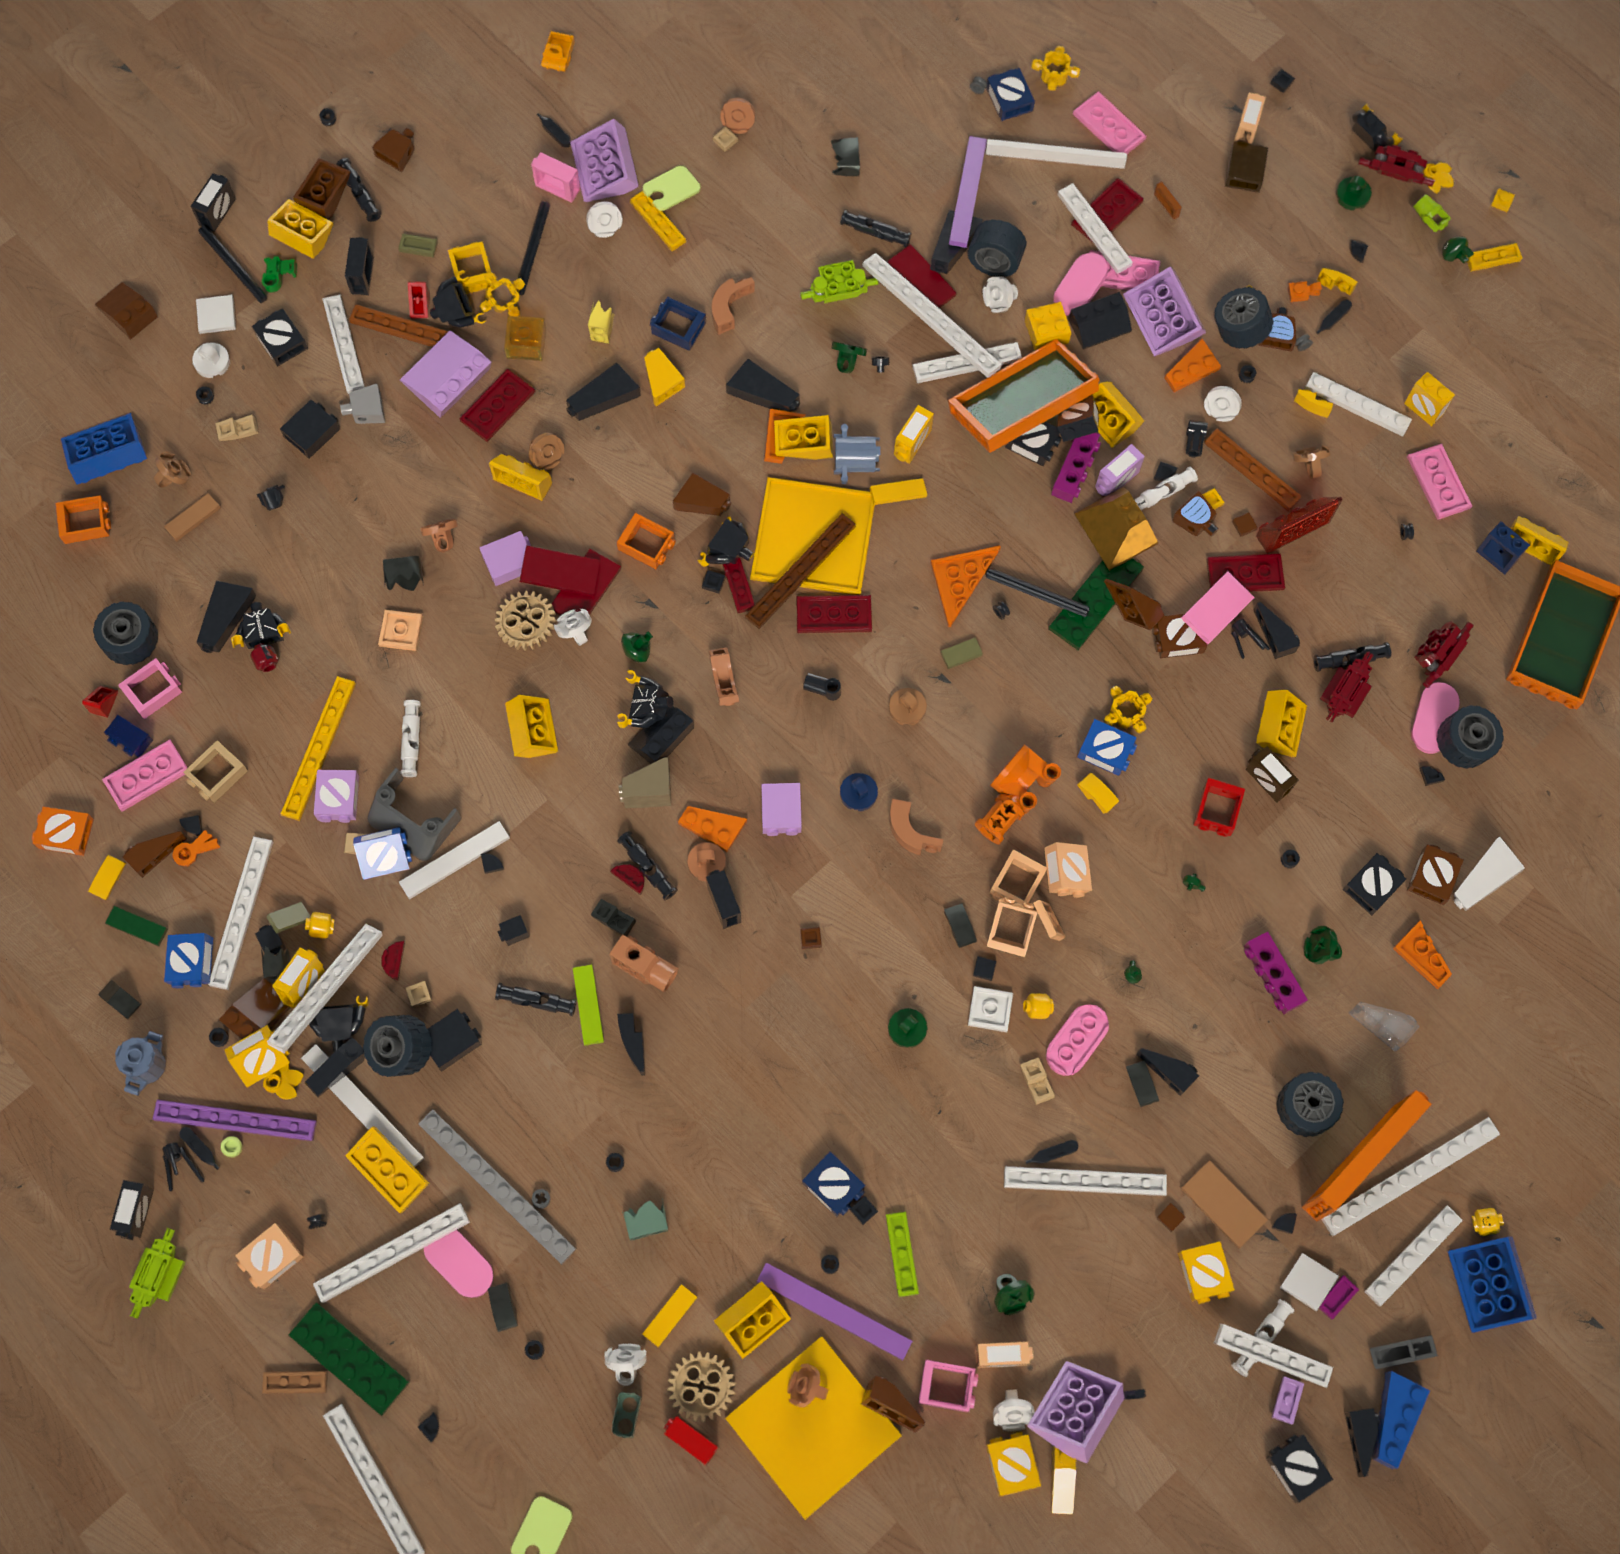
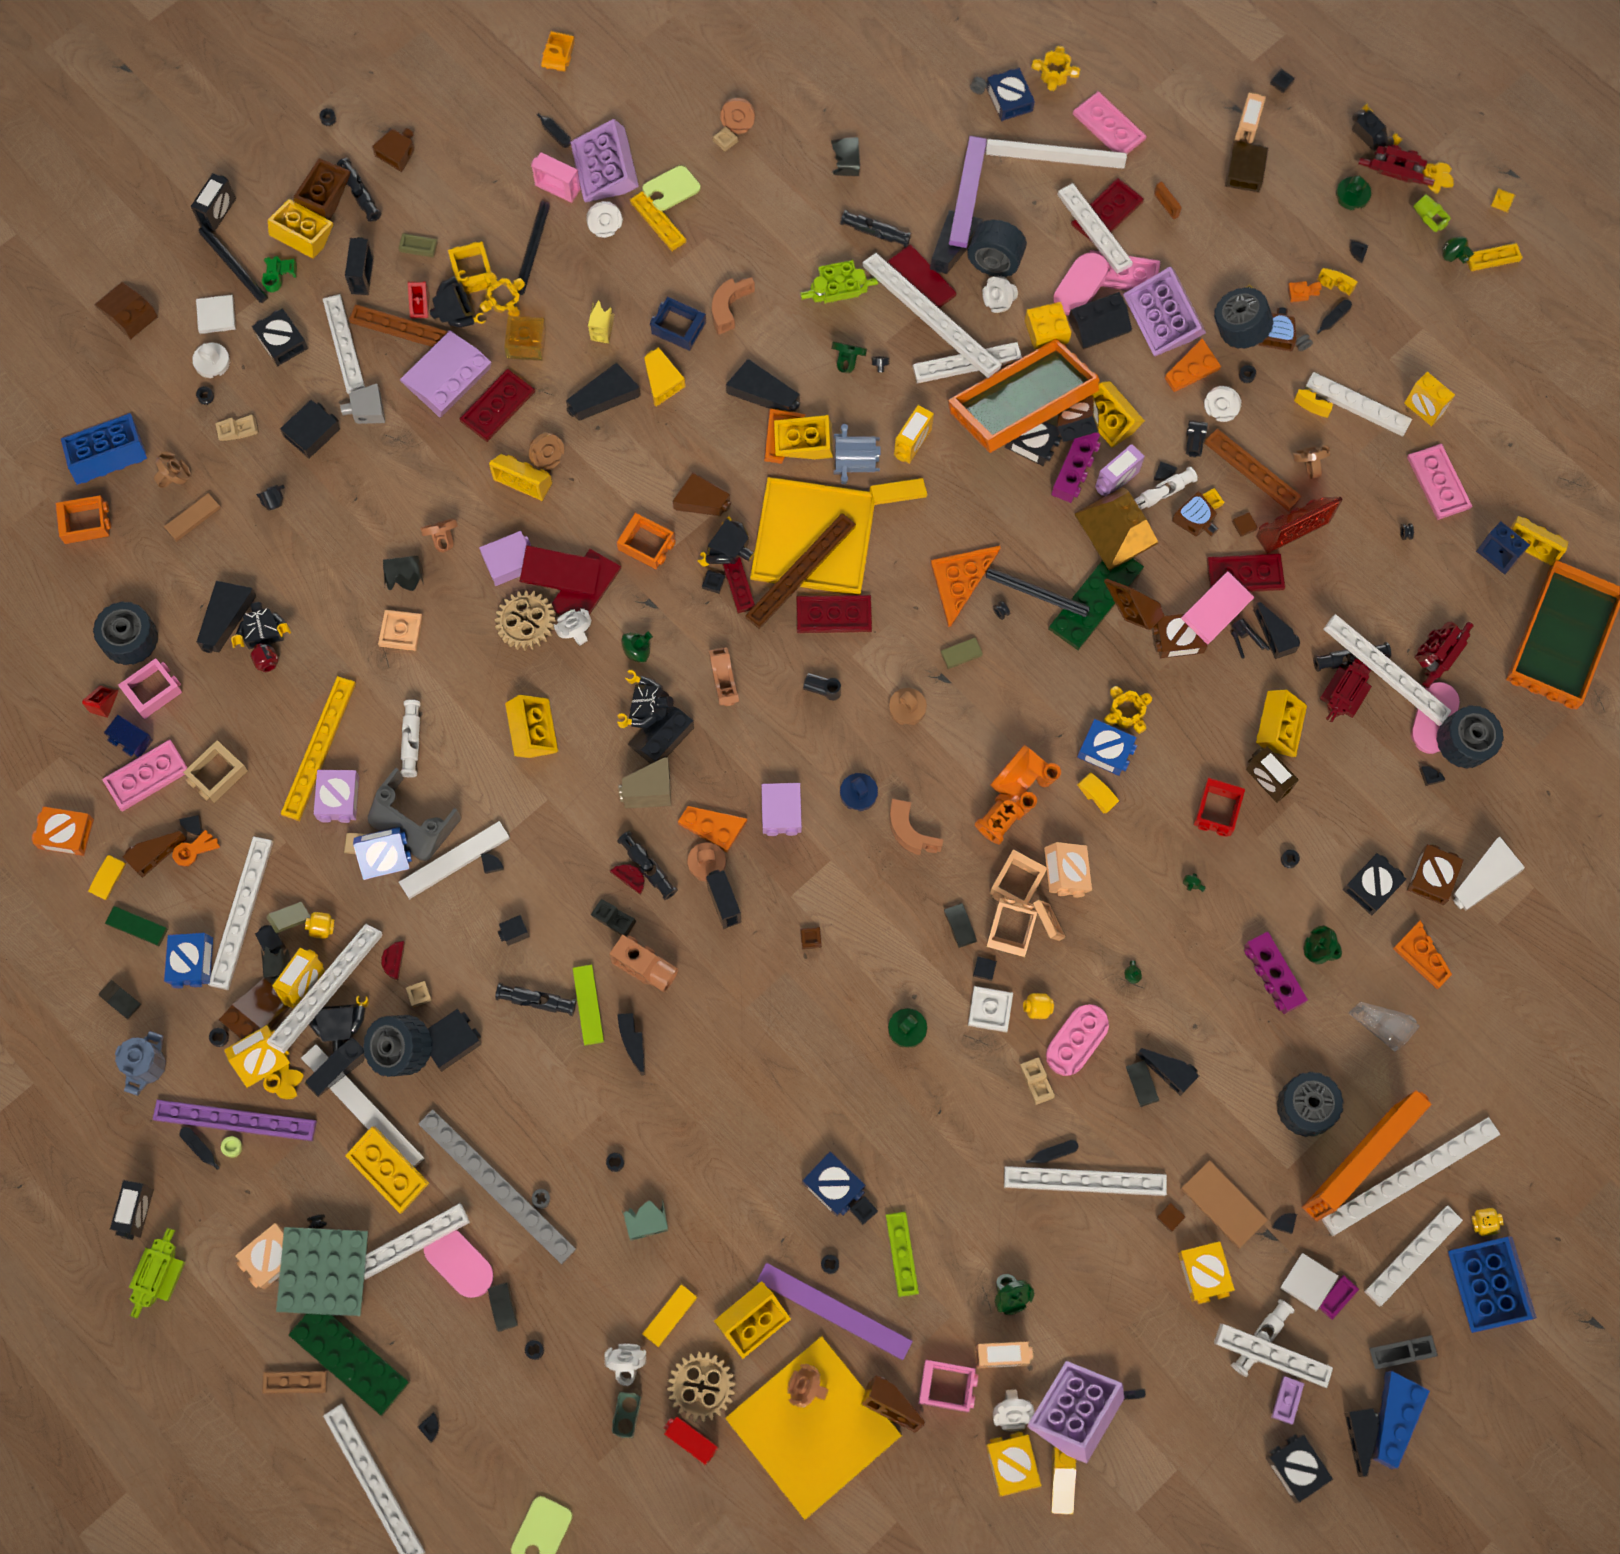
black plant [162,1142,204,1191] -> none
none -> sand green plate [276,1227,369,1316]
none -> white tile [1323,614,1451,726]

